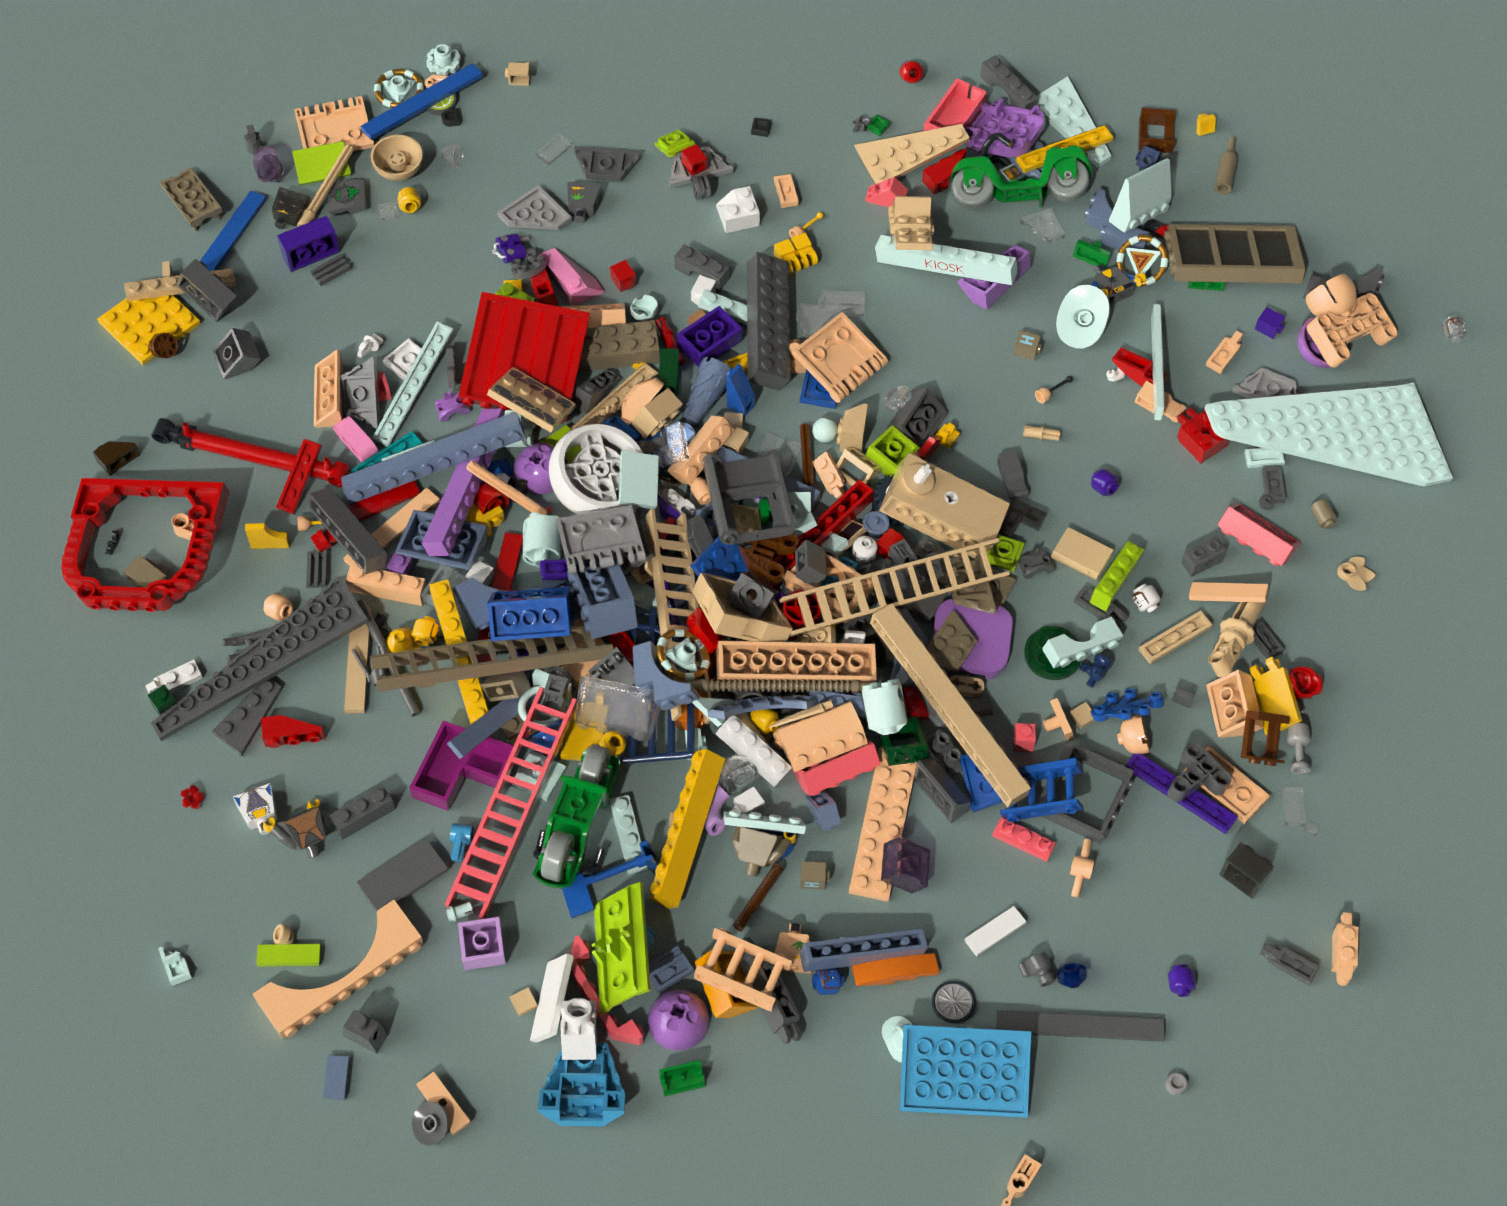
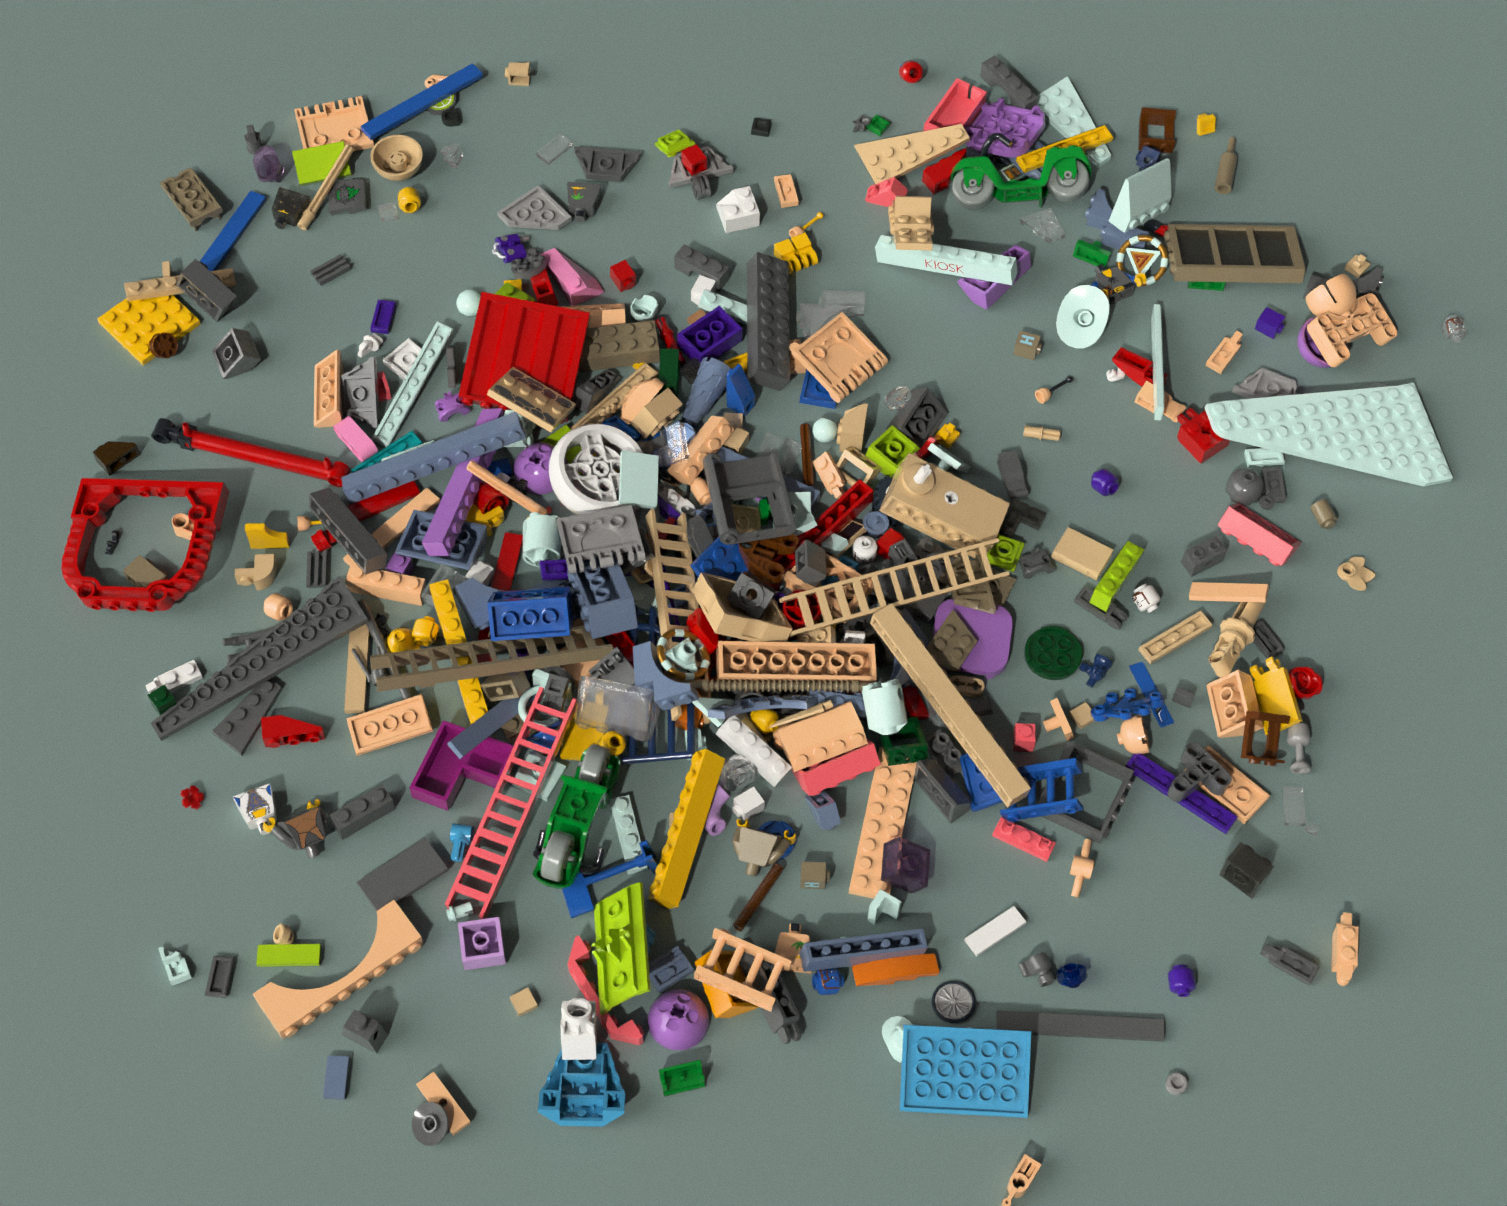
red tile [276,439,322,515] -> none
dark purple brick [277,216,340,272] -> none
light aqua piece [374,69,424,108] -> none
light aqua plant [426,44,461,76] -> none
white tile [530,953,574,1043] -> none
light aqua plate [723,810,806,834] -> none
light aqua arch [1042,617,1123,668] -> none
none -> dark grey tile [205,956,234,998]
none -> tan brick [235,554,277,591]
none -> light nougat tile [346,694,433,756]
none -> dark purple tile [370,300,396,334]
none -> light aqua hair [456,289,481,316]
none -> clear smoke tile [680,358,700,384]
none -> light aqua panel [867,889,901,924]
none -> light aqua tile [928,443,971,473]
none -> blue sticker [1129,662,1174,728]
none -> dark grey cylinder [1226,468,1264,506]
none -> tan tile [1345,254,1370,278]

